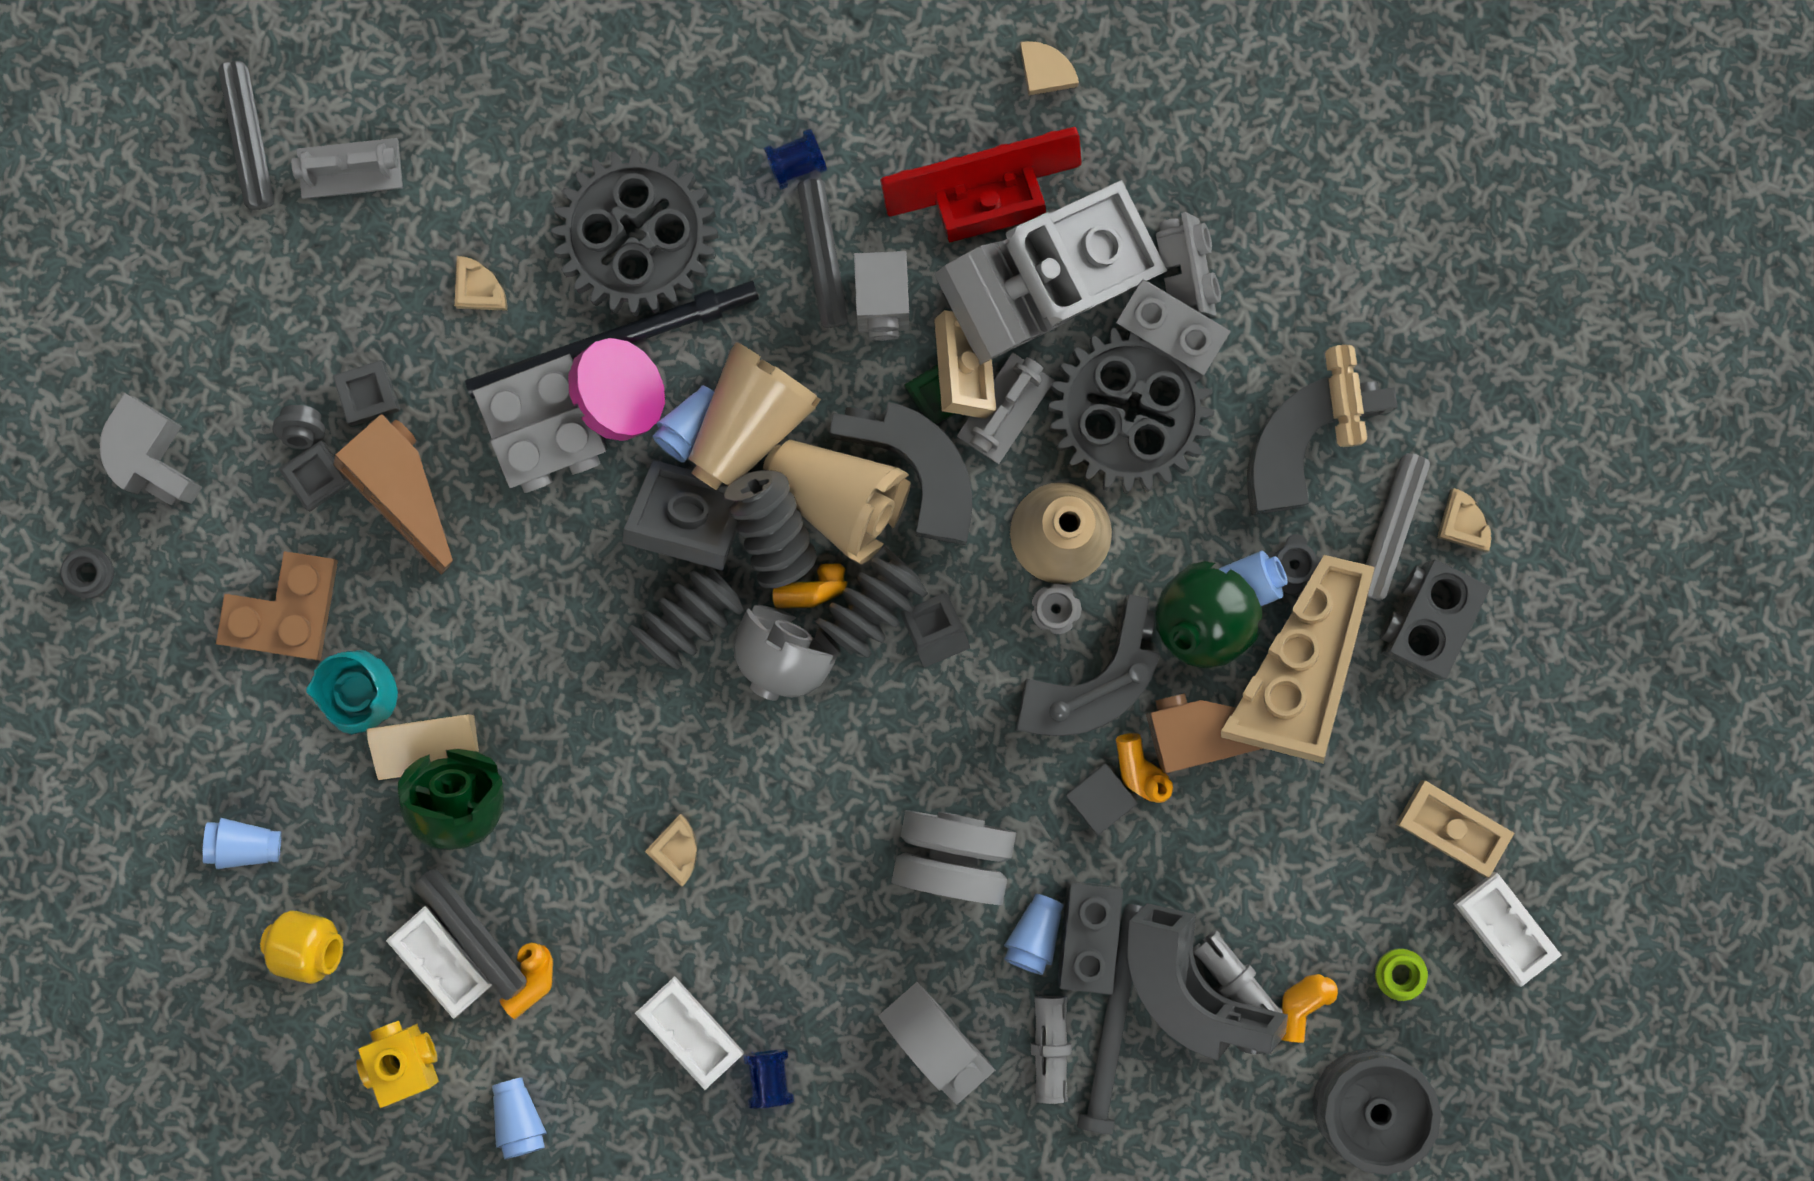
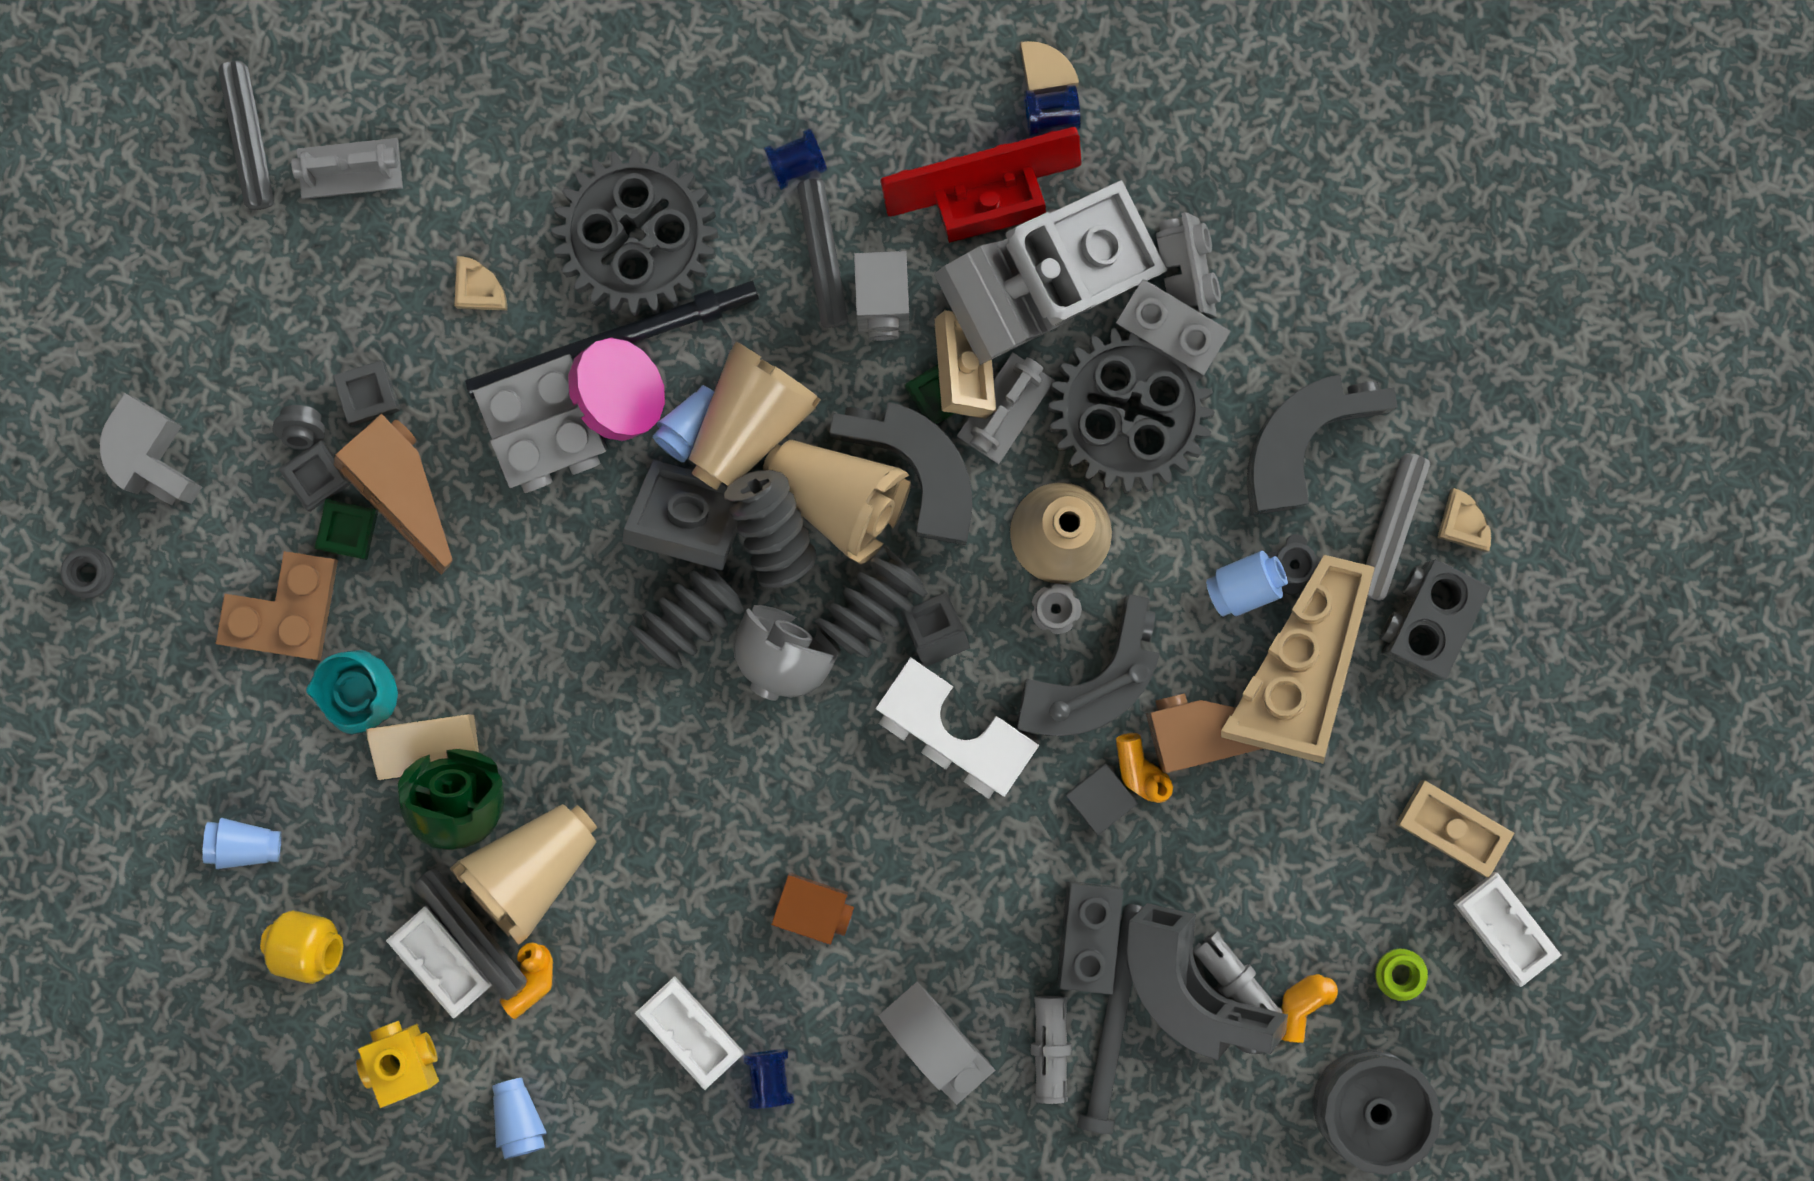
tan tile [645,814,697,887] -> none
light orange arm [773,564,848,608] -> none
light grey wheel [891,810,1016,905] -> none
light blue cone [1004,894,1064,975] -> none
dark green cylinder [1155,561,1262,668] -> none
tan axle [1325,345,1367,447] -> none
none -> dark green tile [314,499,378,560]
none -> tan cone [450,804,597,946]
none -> dark orange brick [771,873,854,945]
none -> white arch [876,658,1039,799]
none -> clear blue bush [1024,84,1081,136]

